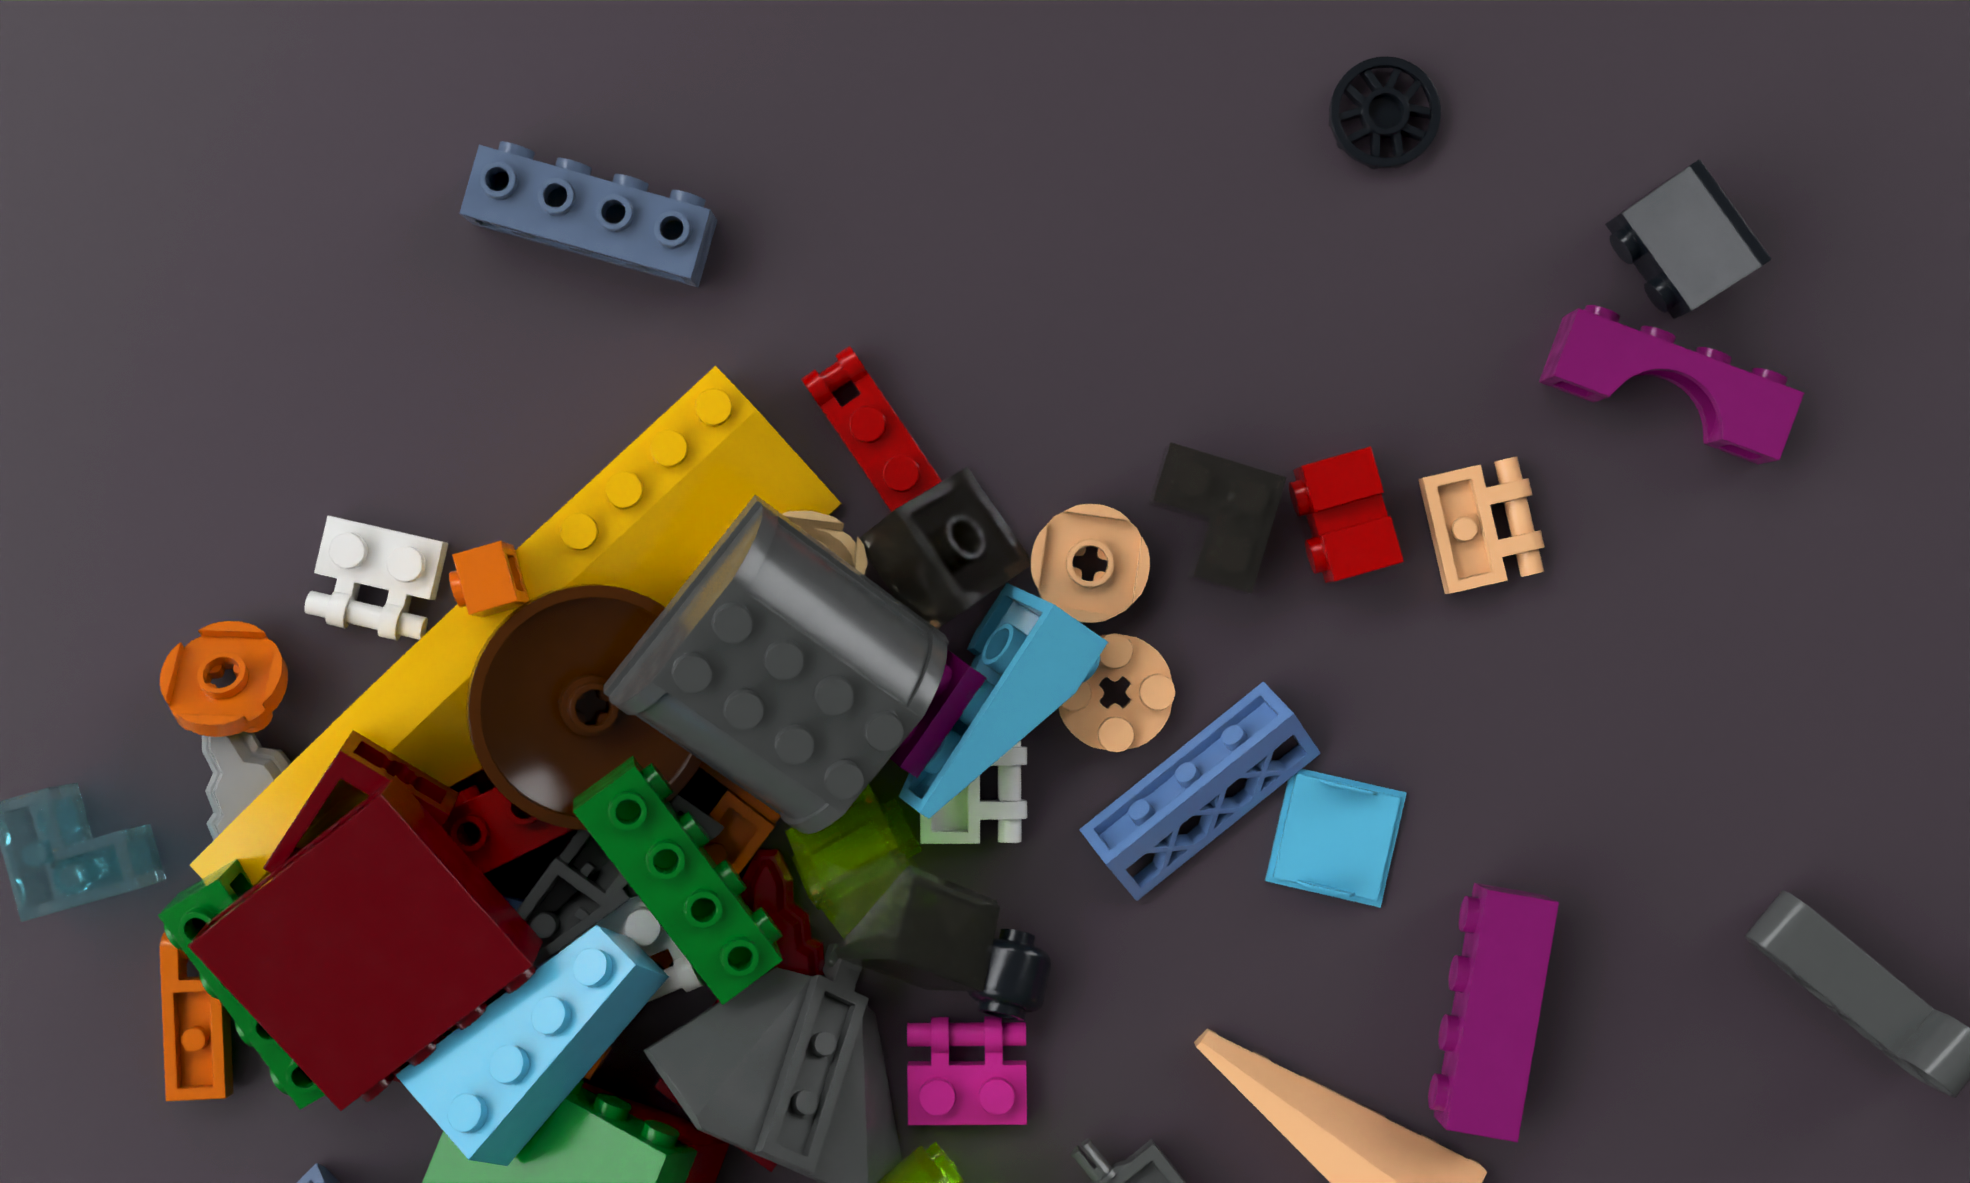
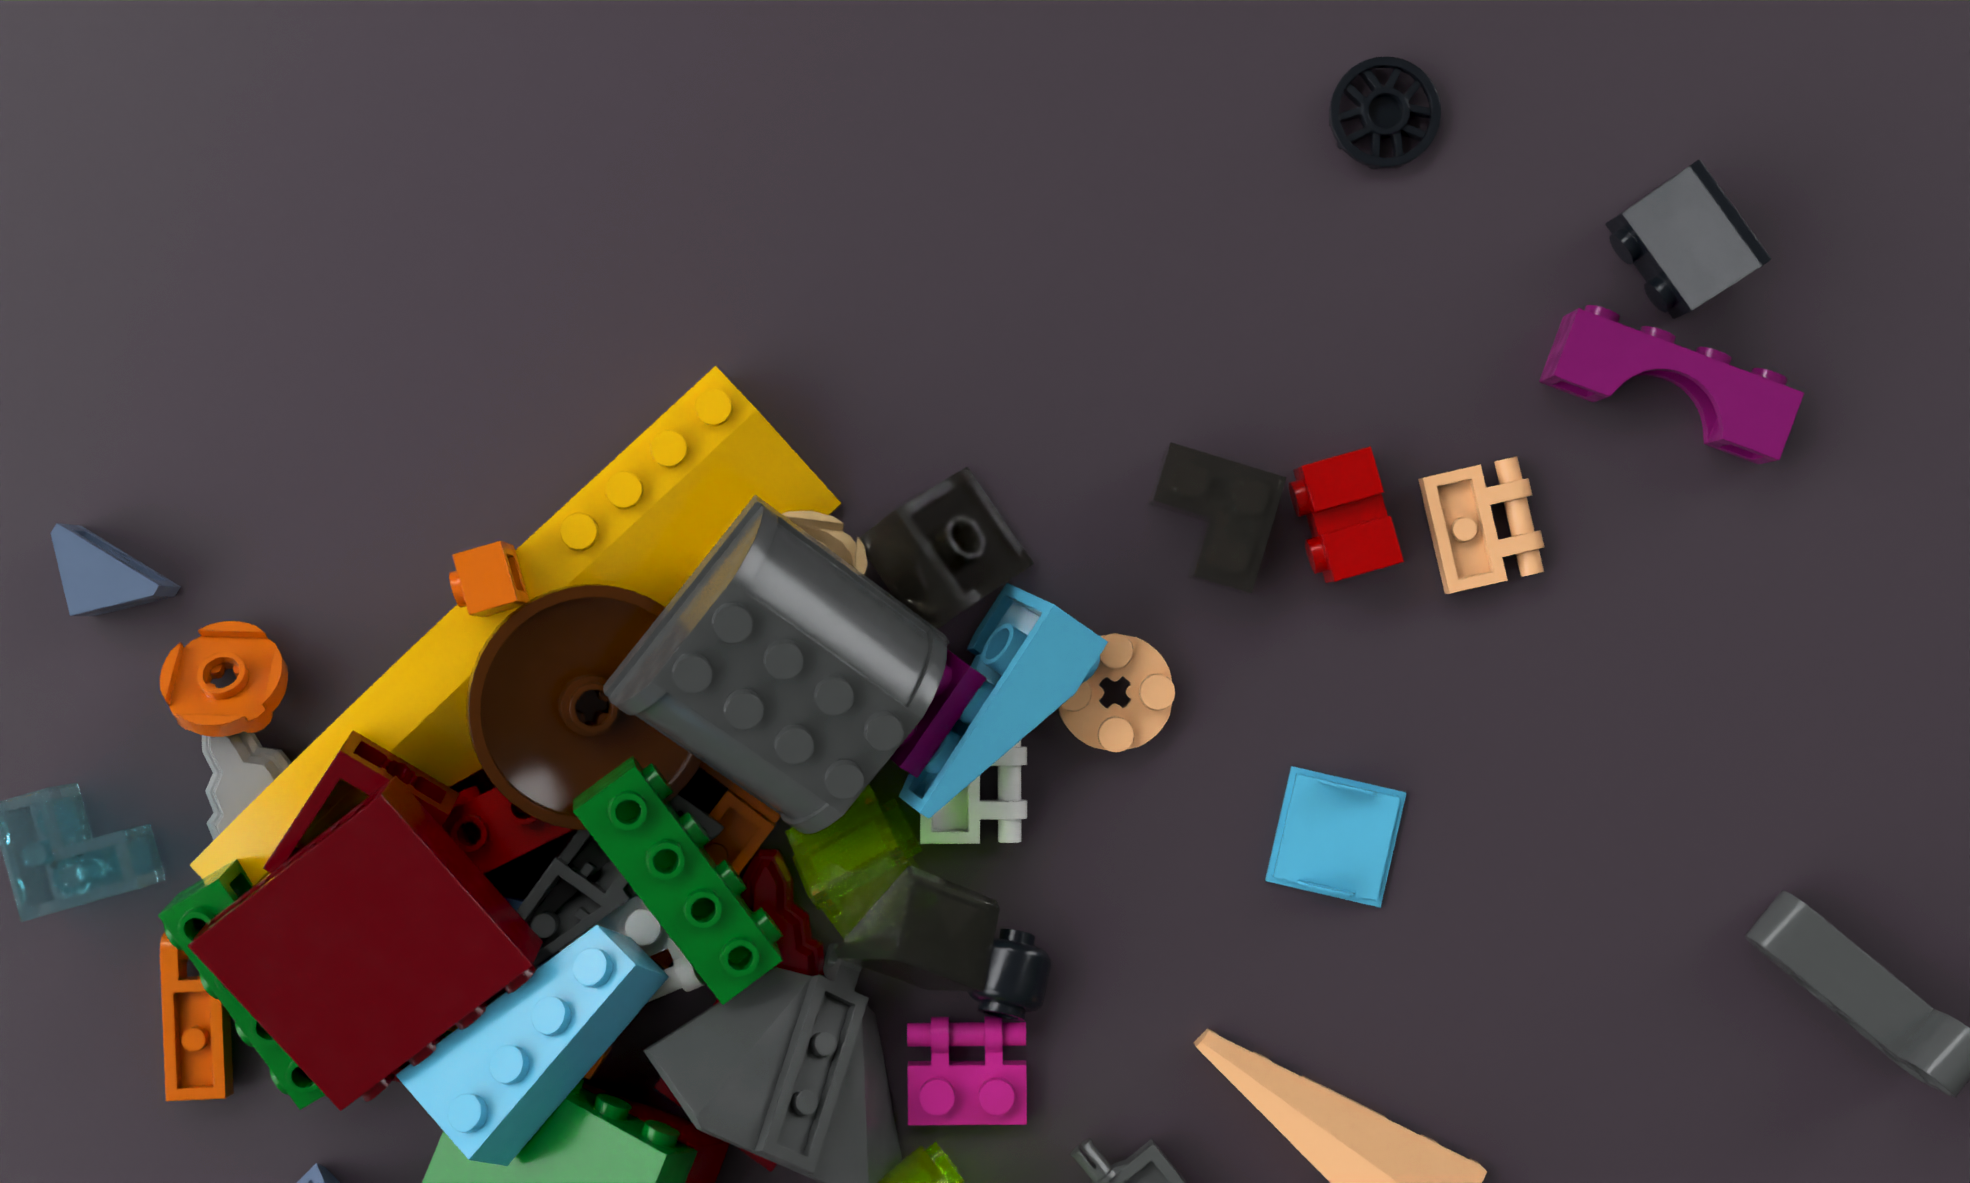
white plate [304,515,449,641] -> none
sand blue brick [459,141,718,288] -> none
red plate [801,346,943,516] -> none
light nougat plate [1030,504,1150,623] -> none
medium blue fence [1079,681,1321,901] -> none
magenta brick [1428,883,1559,1143] -> none
none -> sand blue slope [50,523,181,616]

